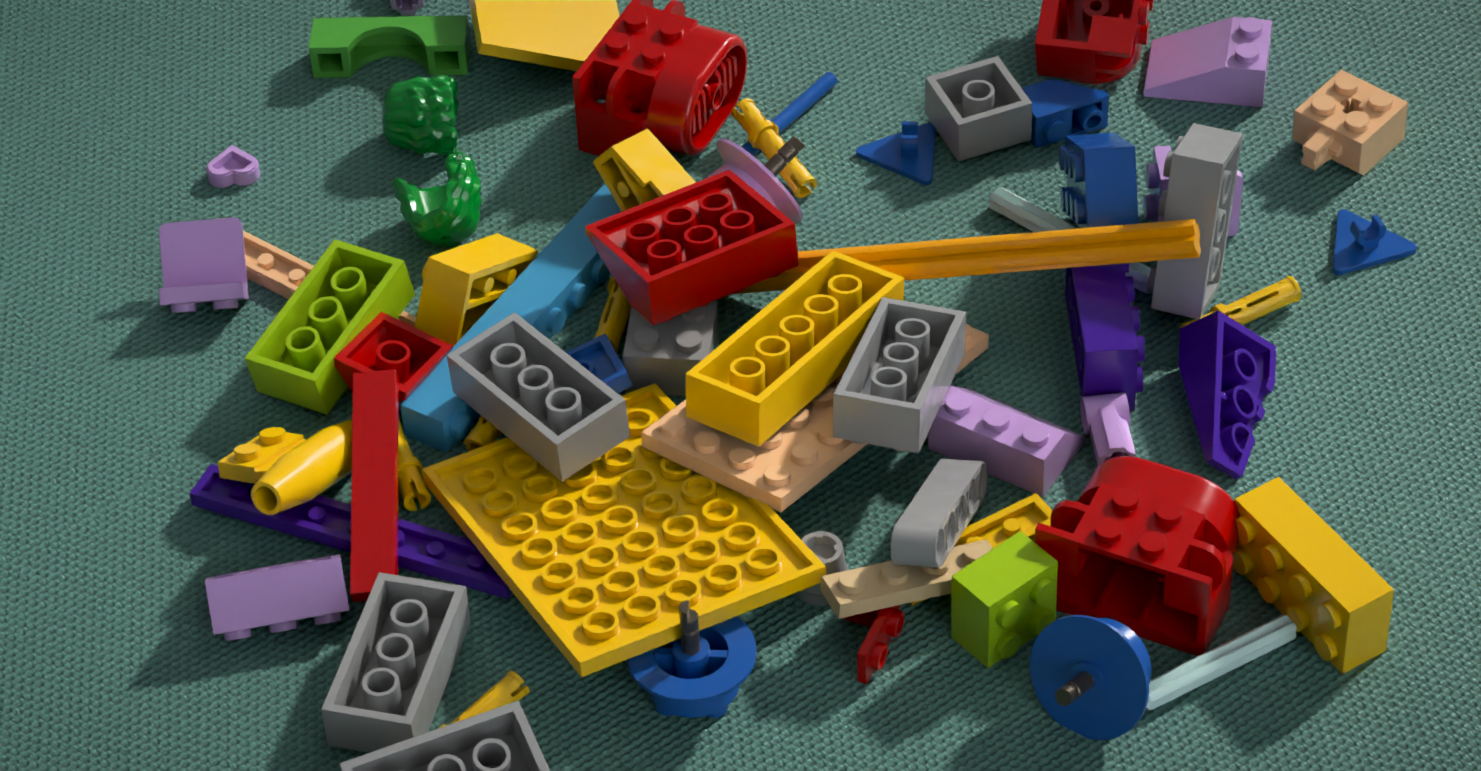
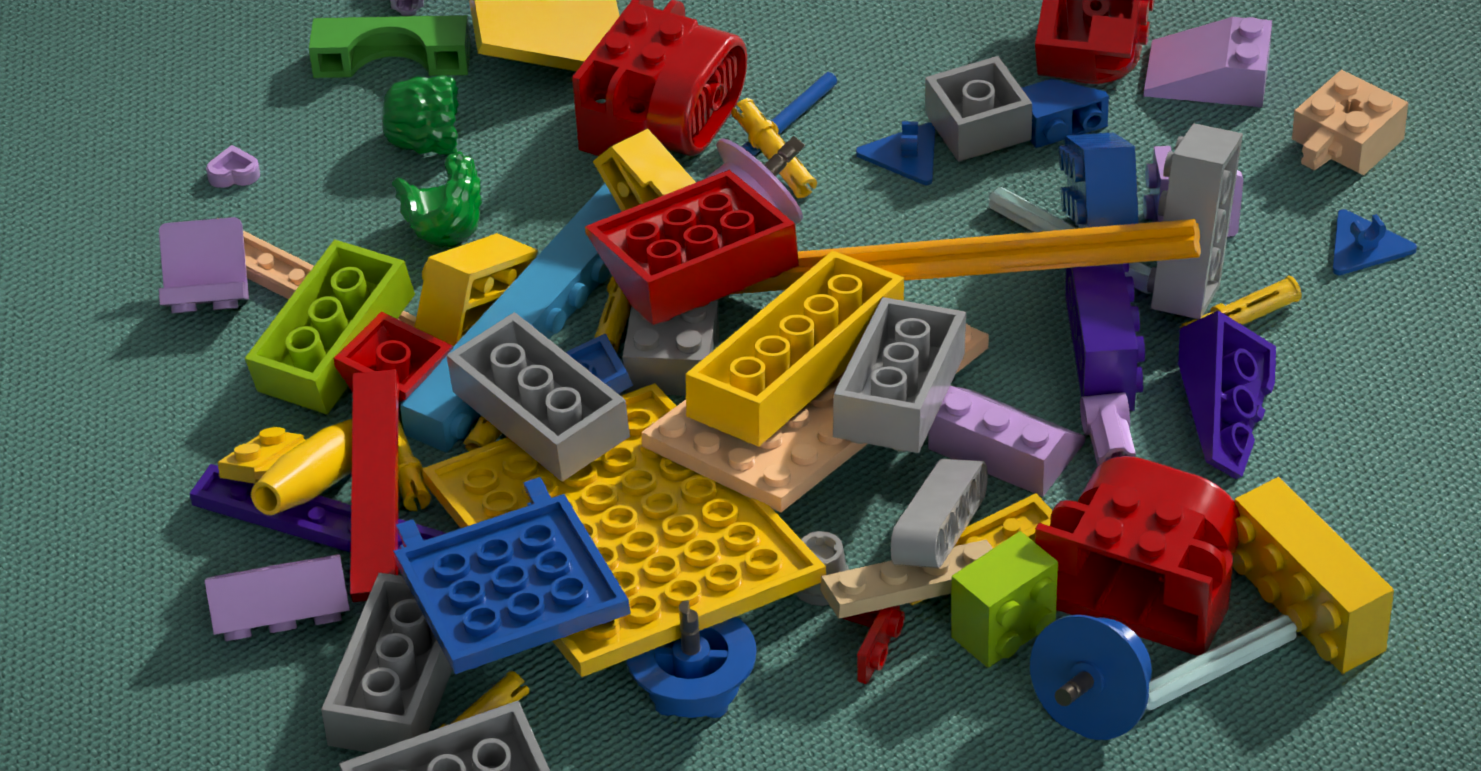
none -> blue plate [394,477,631,674]

